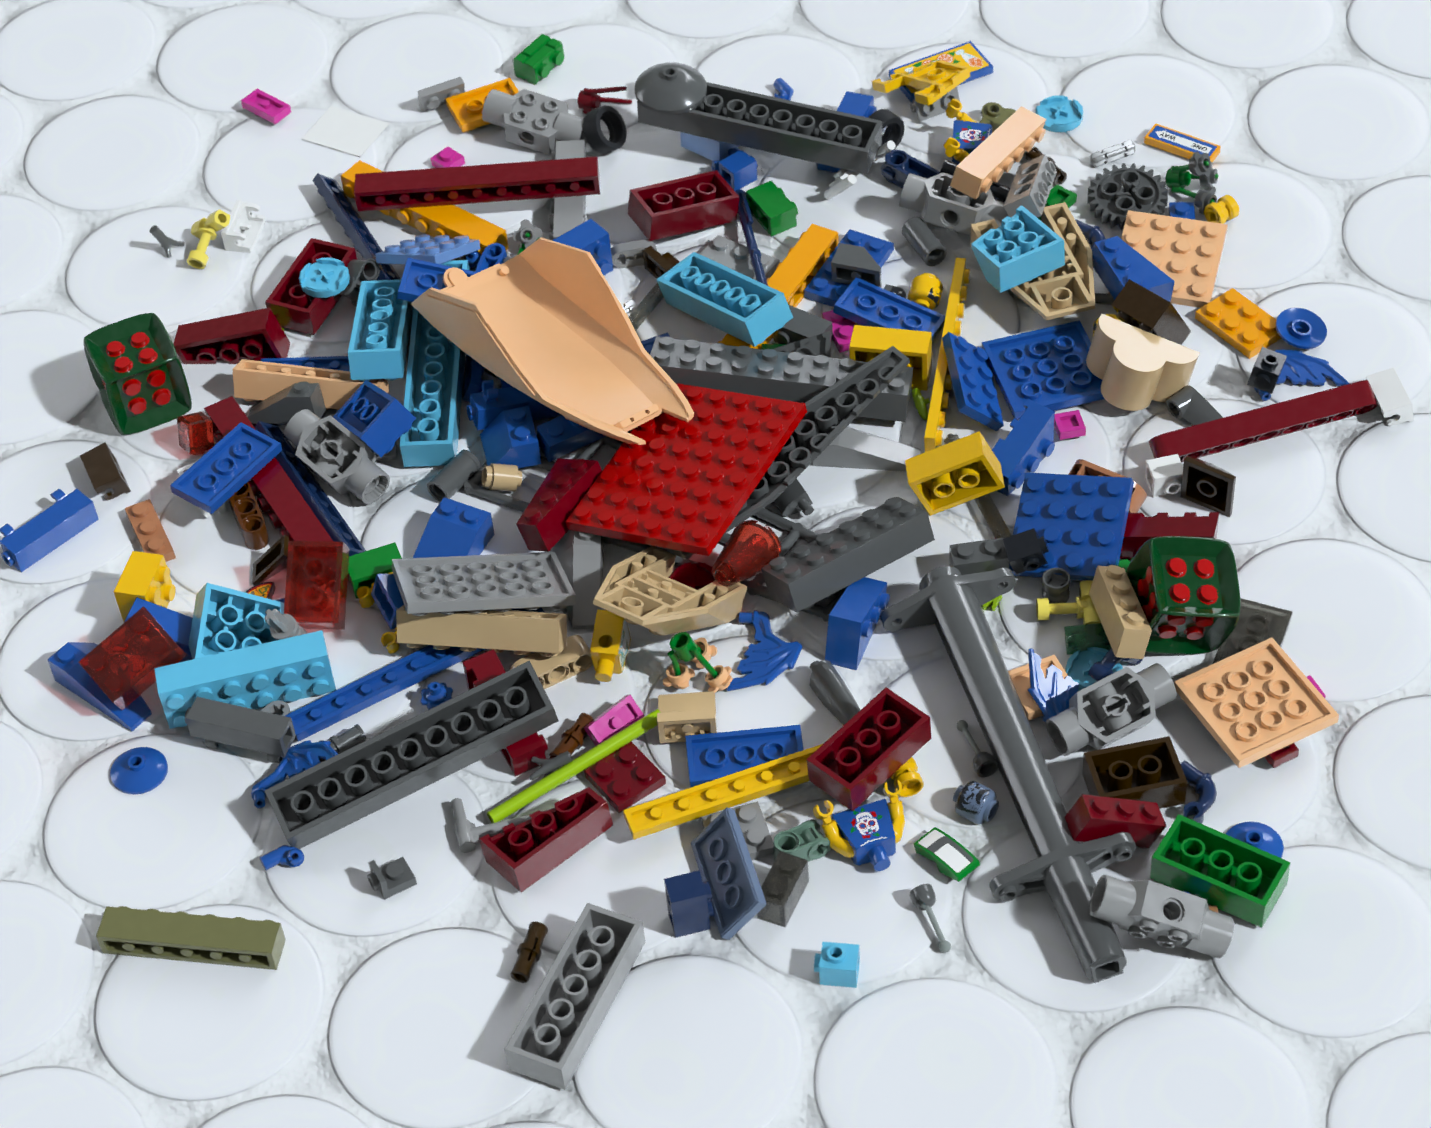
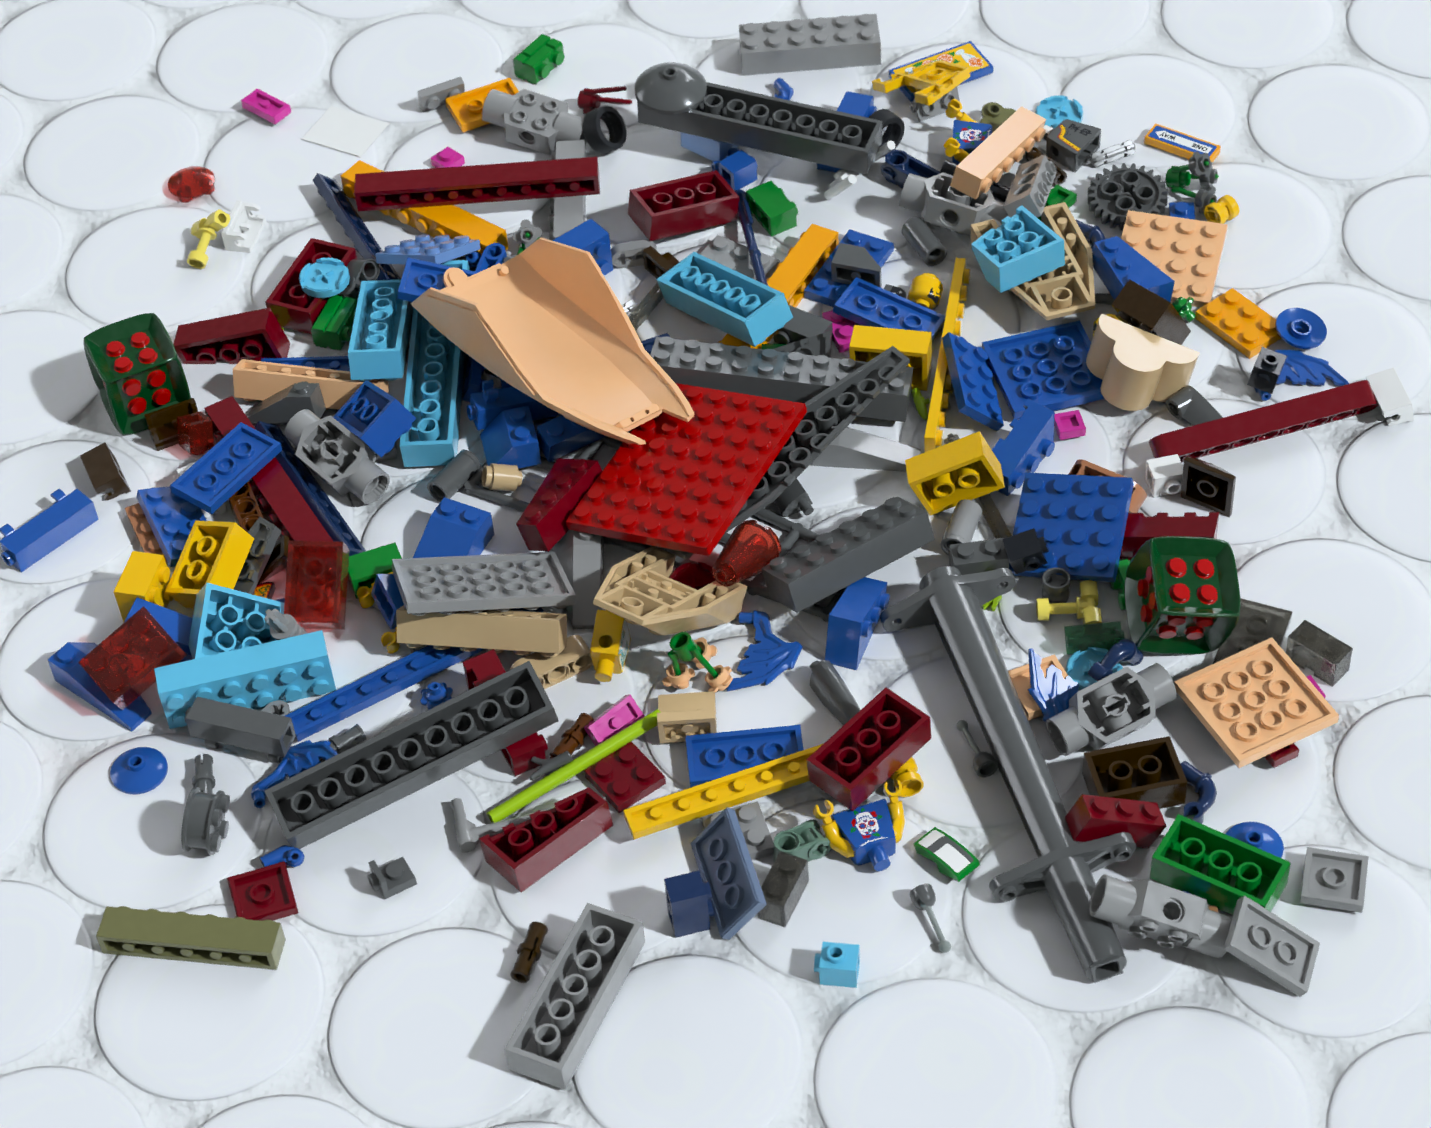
dark grey bar [149,225,185,257] -> none
sand blue head [953,781,999,825] -> none
tan brick [1089,565,1152,660] -> none
none -> blue plate [136,486,207,567]
none -> dark brown hinge [144,398,206,451]
none -> yellow brick [165,520,254,608]
none -> clear red dish [168,166,215,203]
none -> dark grey wheel [181,787,230,855]
none -> dark grey pin [192,754,215,794]
none -> dark red tile [227,861,299,921]
none -> dark grey wing [233,517,281,595]
none -> green brick [311,295,358,351]
none -> light grey brick [739,14,881,76]
none -> light grey pin [940,499,982,555]
none -> dark grey torso [1043,119,1101,172]
none -> green plant [1172,296,1196,322]
none -> light grey plate [1224,895,1320,997]
none -> clear smoke brick [1286,620,1353,687]
none -> light grey plate [1300,847,1369,913]

